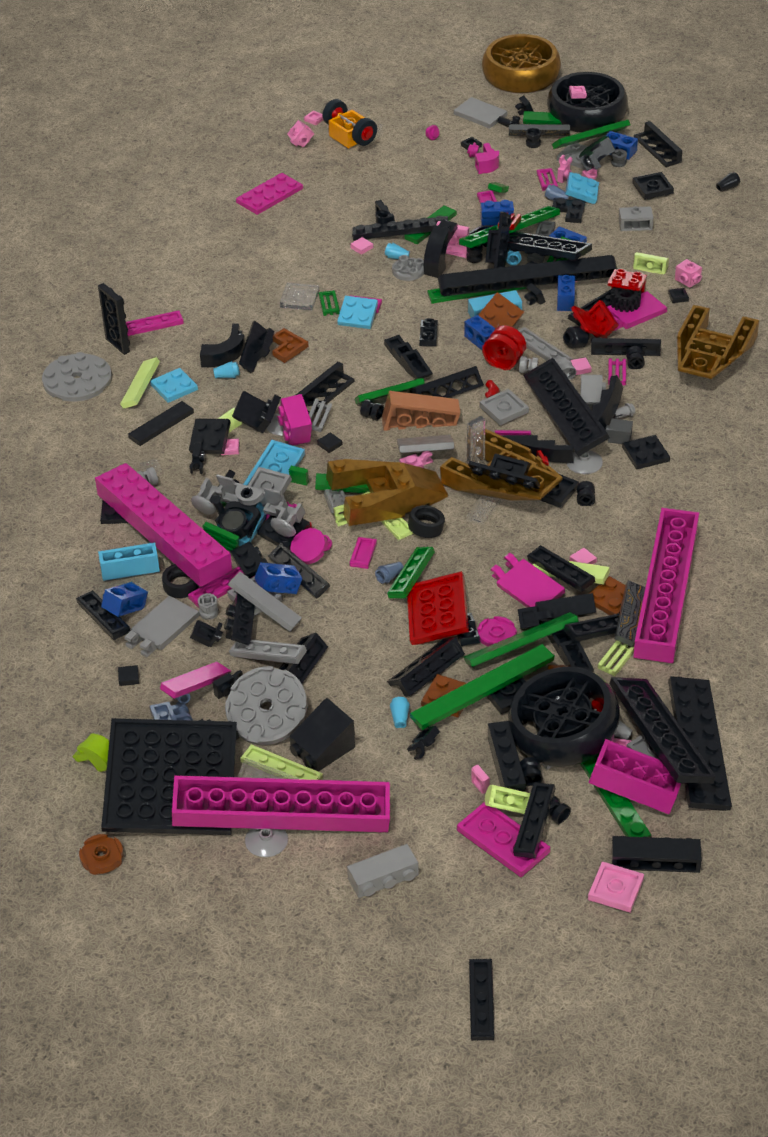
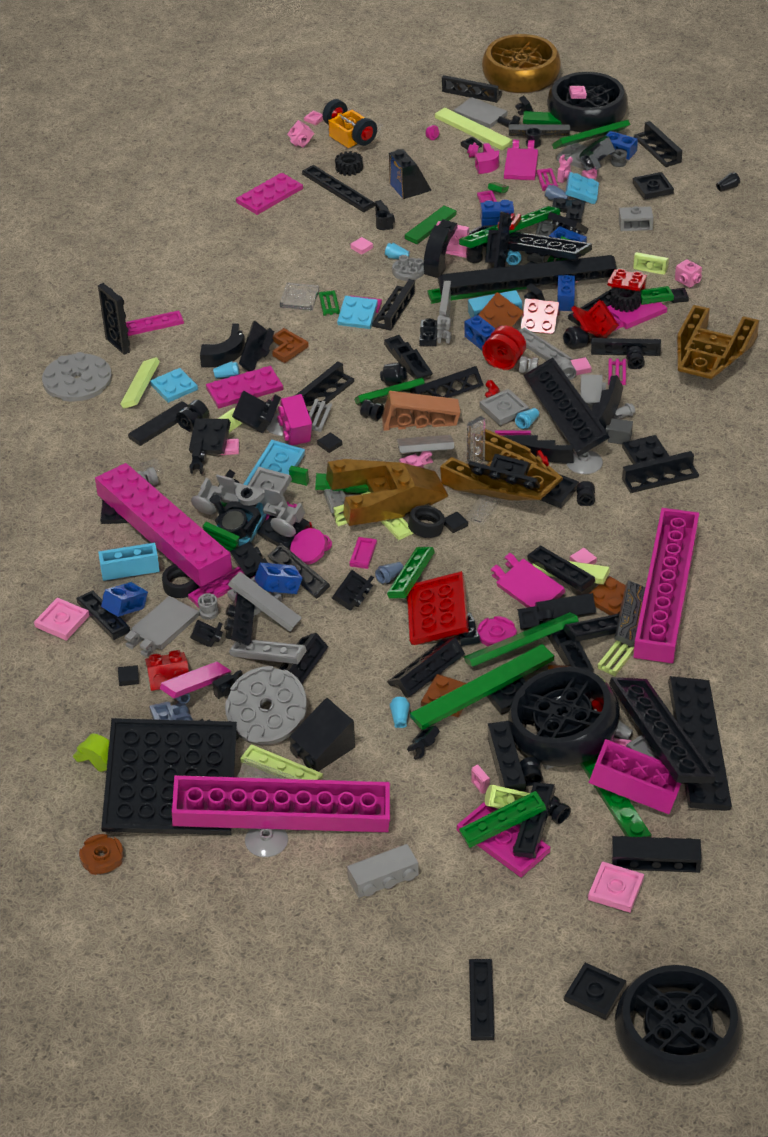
black plate [352,216,448,241] -> none
none -> bright pink plate [34,598,90,641]
none -> red bracket [145,650,189,691]
none -> black wheel [176,400,210,432]
none -> dark pink plate [206,366,283,409]
none -> black tile [302,165,375,213]
none -> black bracket [332,570,374,611]
none -> black tyre [335,151,363,176]
none -> black fence [372,279,415,331]
none -> black head [380,363,407,386]
none -> black slope [389,149,431,199]
none -> yellowish green tile [435,108,512,150]
none -> light grey tile [437,281,451,343]
none -> black fence [442,75,502,103]
none -> black tile [444,512,468,533]
none -> green tile [459,791,546,848]
none -> dark pink tile [504,139,538,180]
none -> medium azure cone [515,408,539,429]
none -> bracket [521,299,560,334]
none -> black plate [547,212,589,234]
none -> black plate [564,962,626,1020]
none -> black wheel [615,965,743,1085]
none -> black fence [622,451,699,493]
none -> green tile [641,286,674,305]

